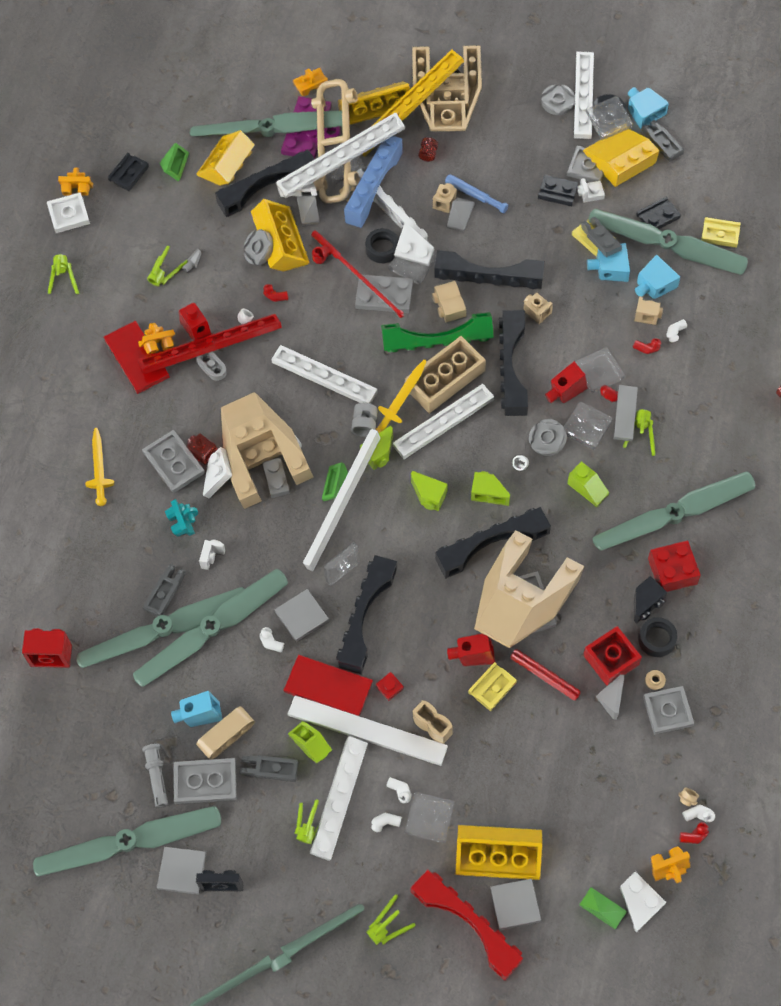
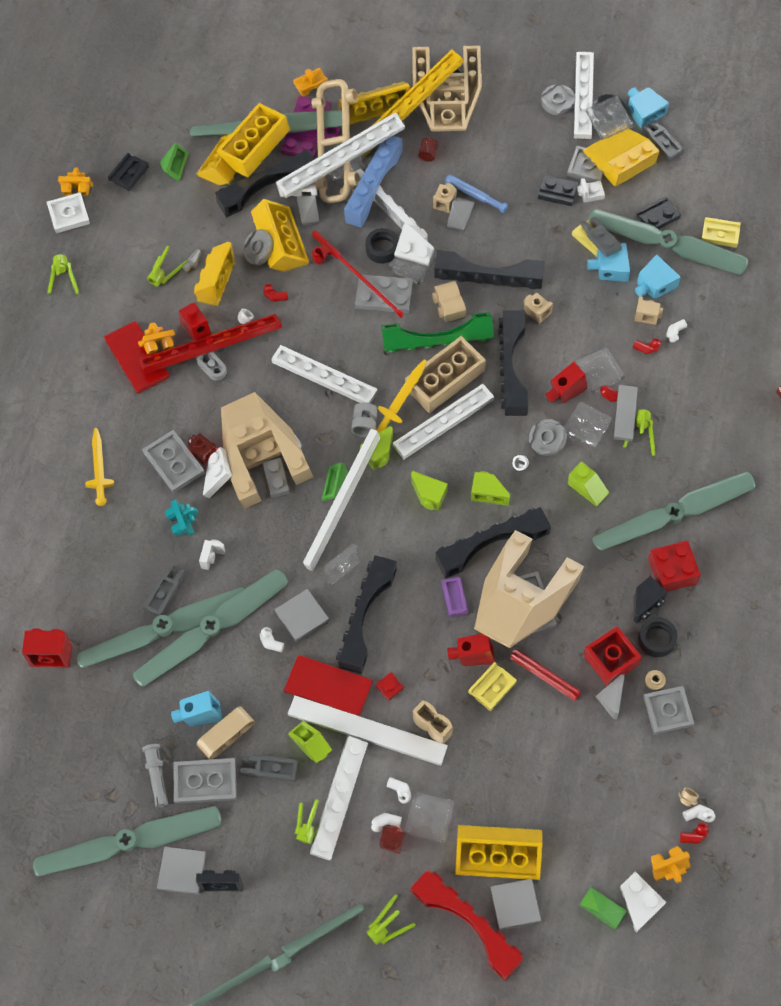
none -> yellow slope [194,242,235,306]
none -> yellow slope [217,103,290,177]
none -> clear red brick [379,825,406,854]
none -> medium lavender tile [441,576,469,618]

